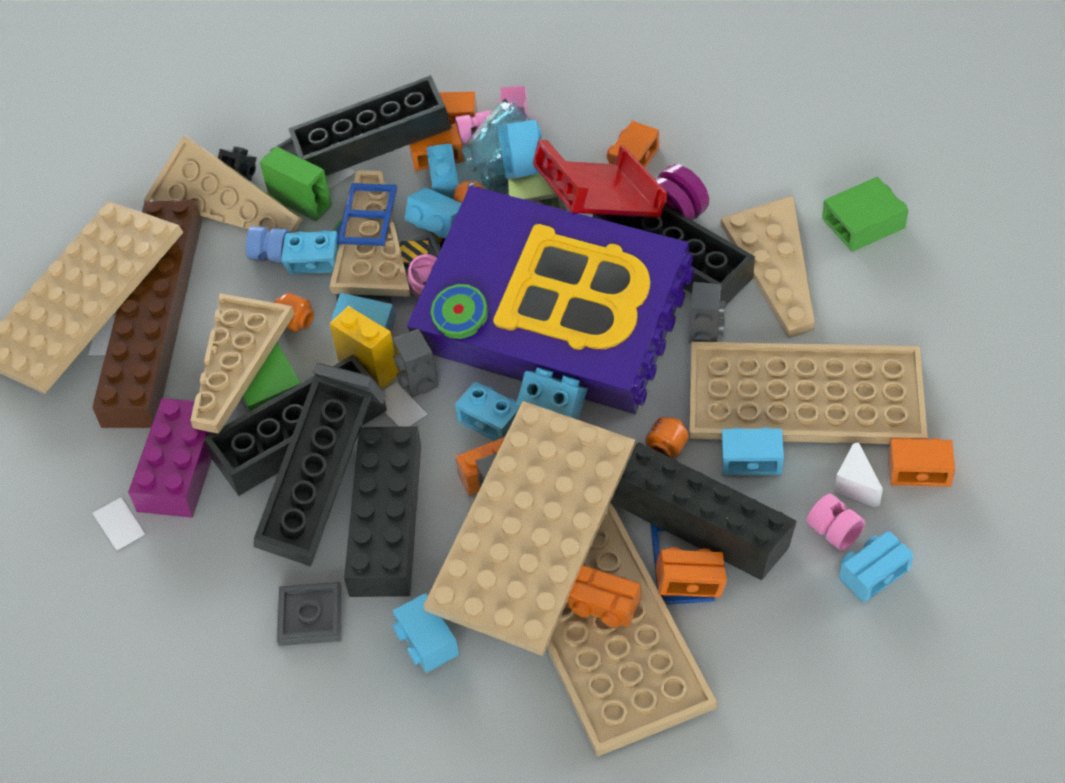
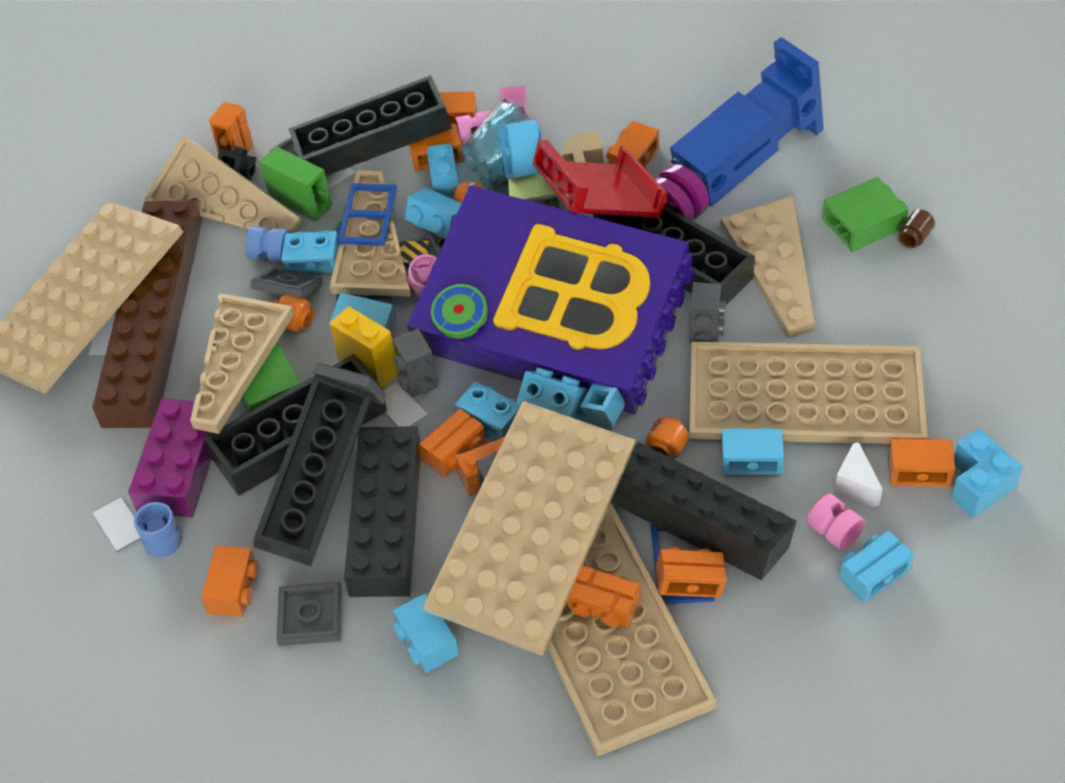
none -> medium blue wheel [134,502,182,557]
none -> orange brick [201,546,259,617]
none -> orange brick [209,102,253,154]
none -> dark grey tile [250,267,323,299]
none -> orange brick [418,408,486,477]
none -> tan brick [562,131,603,164]
none -> medium azure brick [578,384,625,431]
none -> blue brick [670,37,824,207]
none -> reddish brown brick [898,209,935,248]
none -> medium azure brick [952,428,1023,518]

